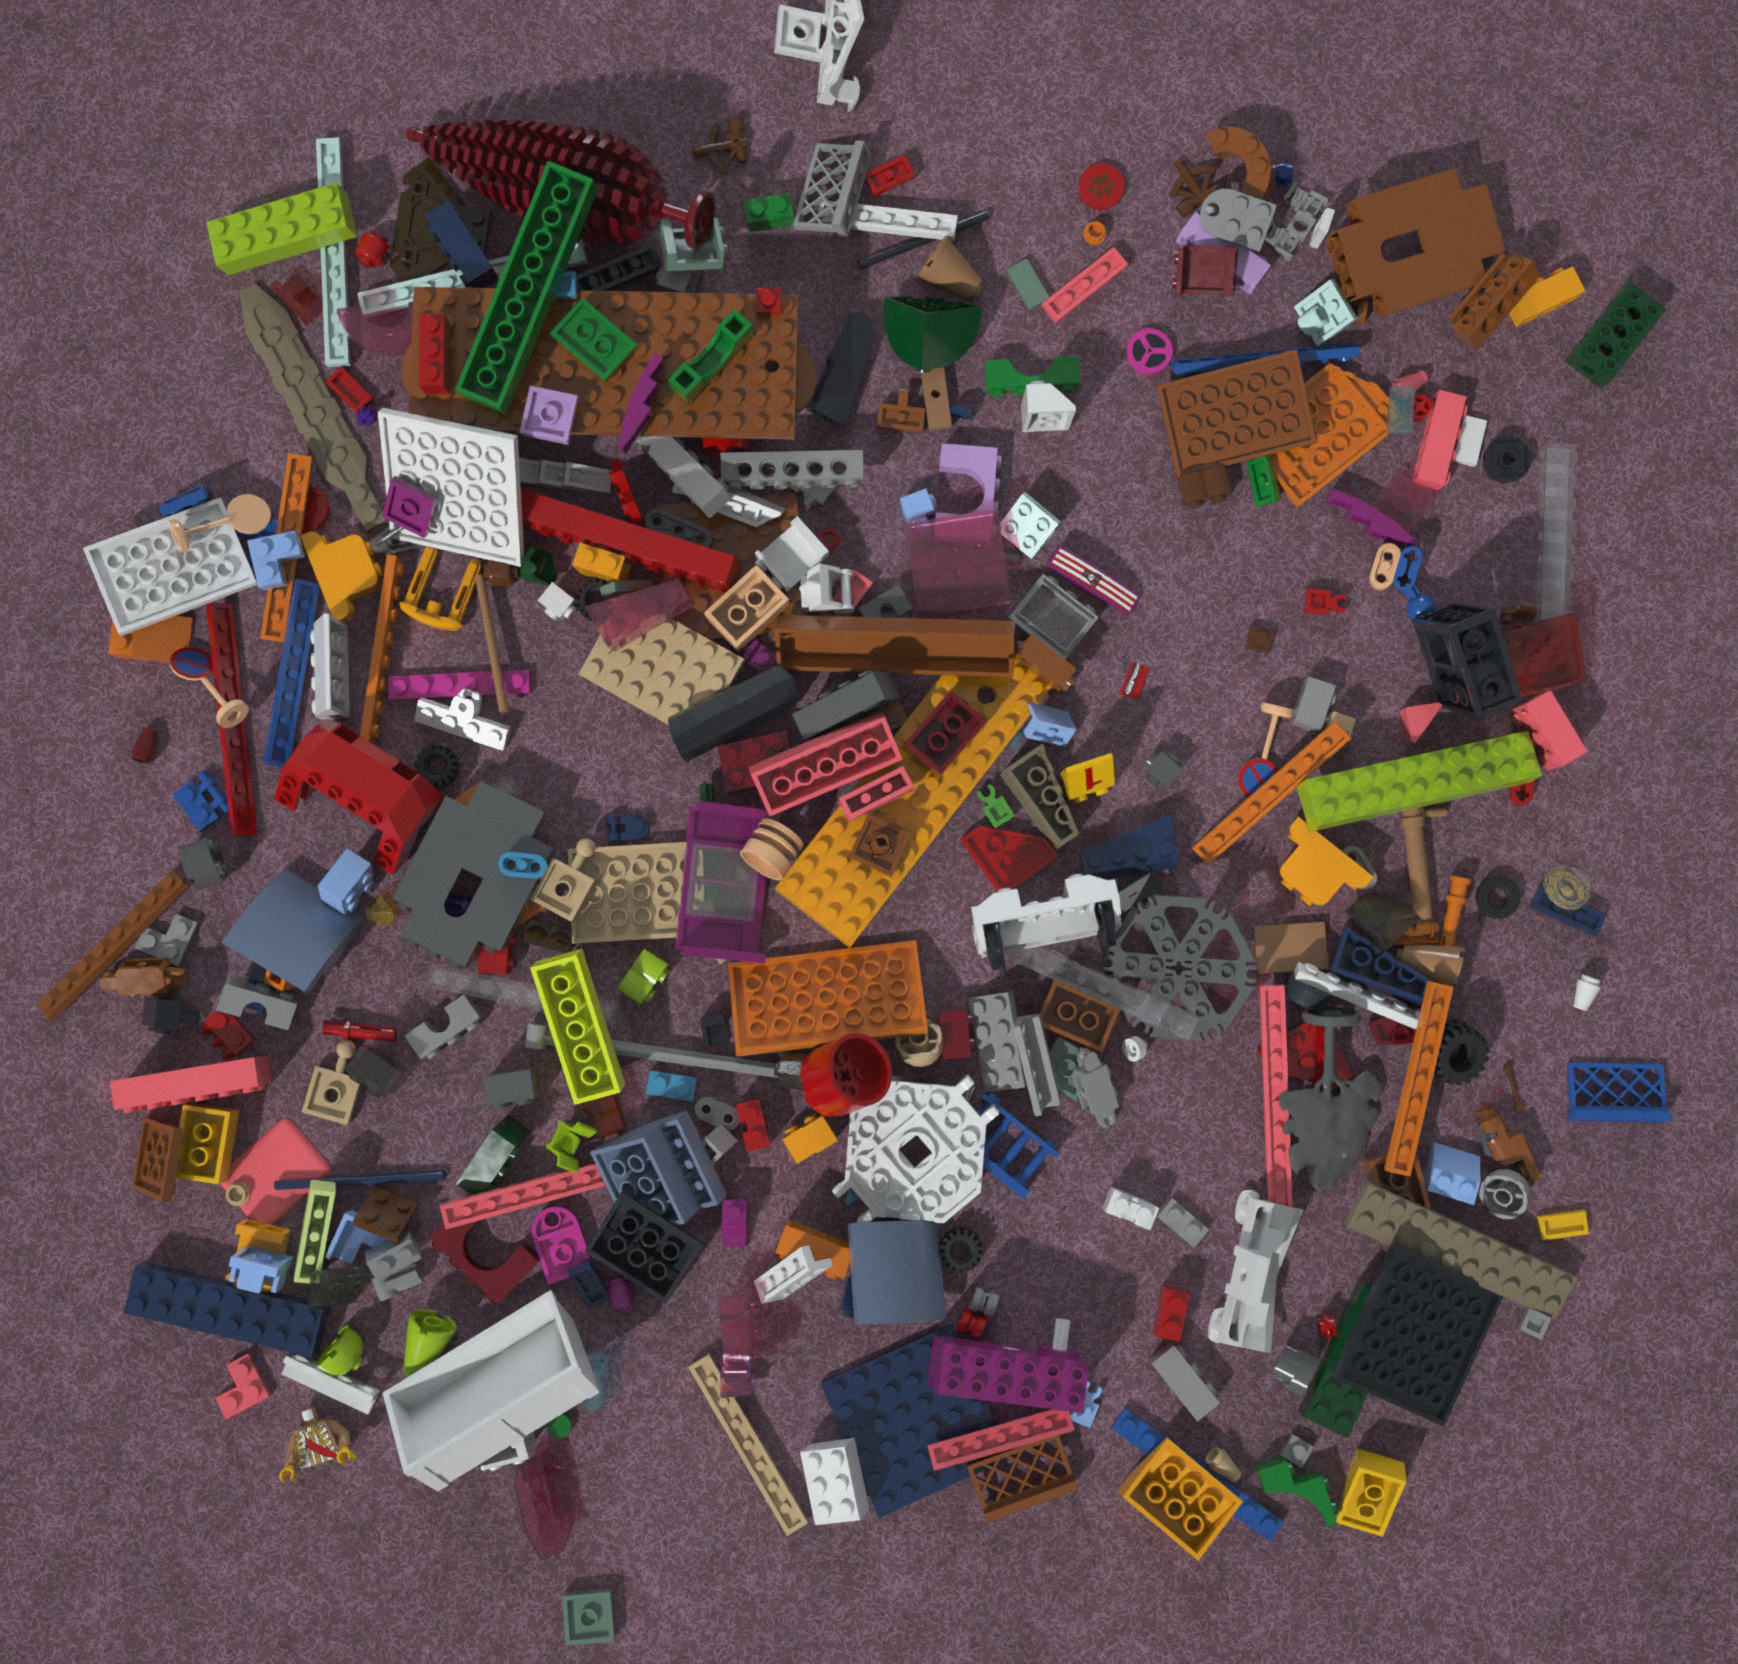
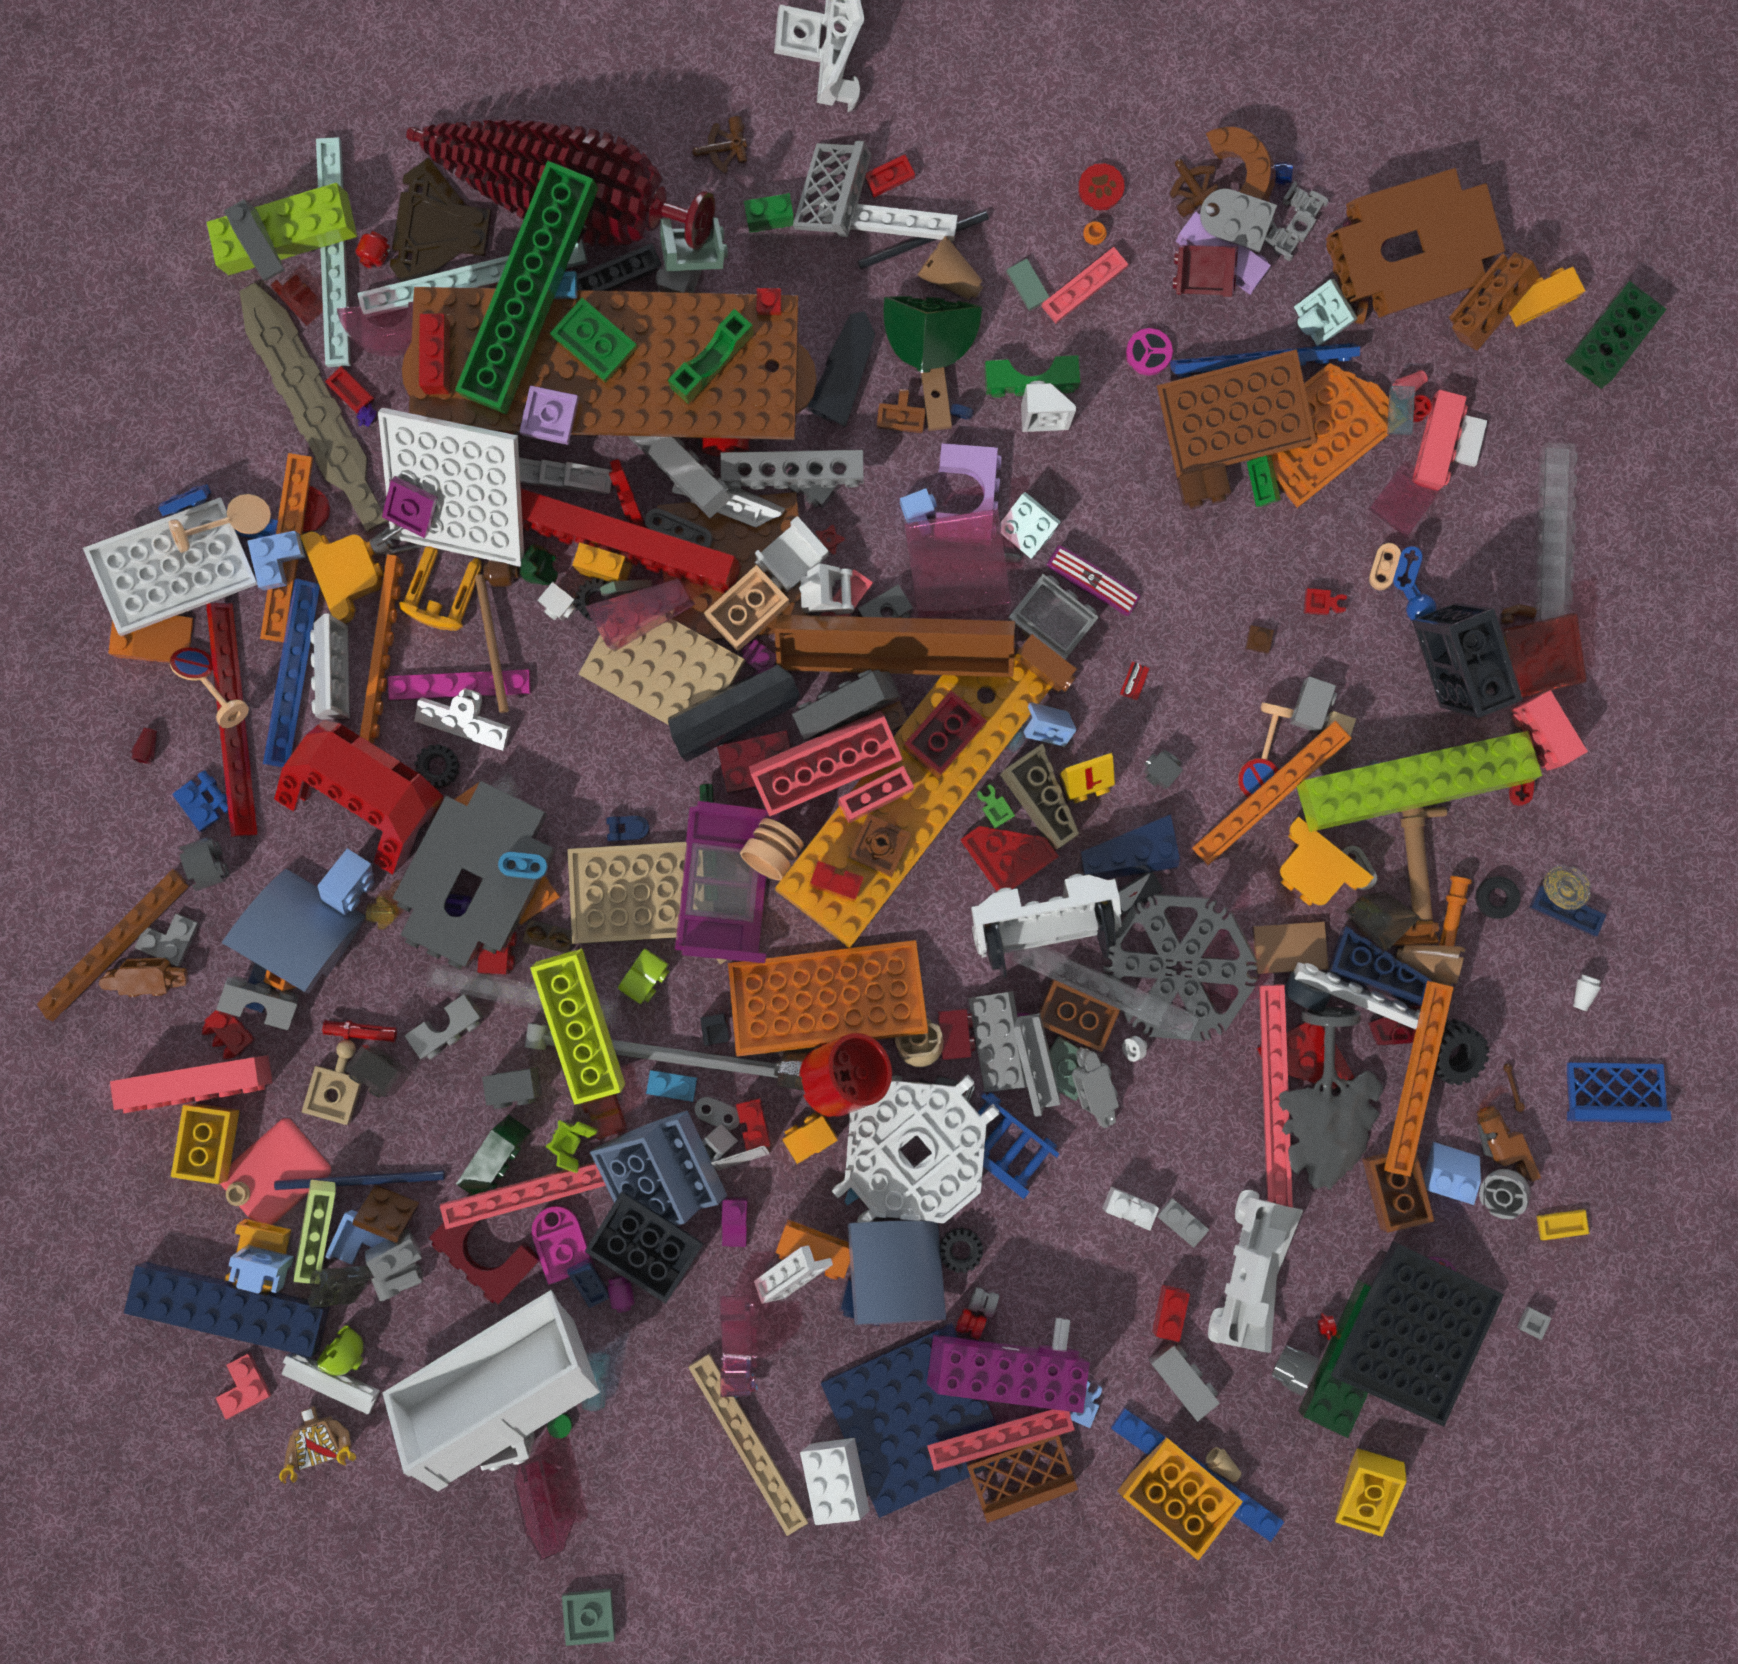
dark orange plate [132,1117,184,1202] -> none
black brick [142,996,200,1034] -> none
lime cone [403,1309,457,1377] -> none
dark blue brick [425,201,500,288] -> none
tan plate [530,838,596,922] -> none
magenta slope [619,352,666,454] -> none
green arch [1255,1456,1338,1527] -> none
light grey plate [1279,1433,1314,1468] -> none
white tile [1309,208,1335,249] -> none
magenta slope [1325,489,1415,548] -> none
dark tan plate [1344,1181,1578,1319] -> none
coral slope [1400,702,1442,745] -> none
black plate [1483,435,1532,484] -> none
none -> dark grey slope [224,199,285,281]
none -> white sticker [711,1146,770,1171]
none -> red brick [809,861,864,902]

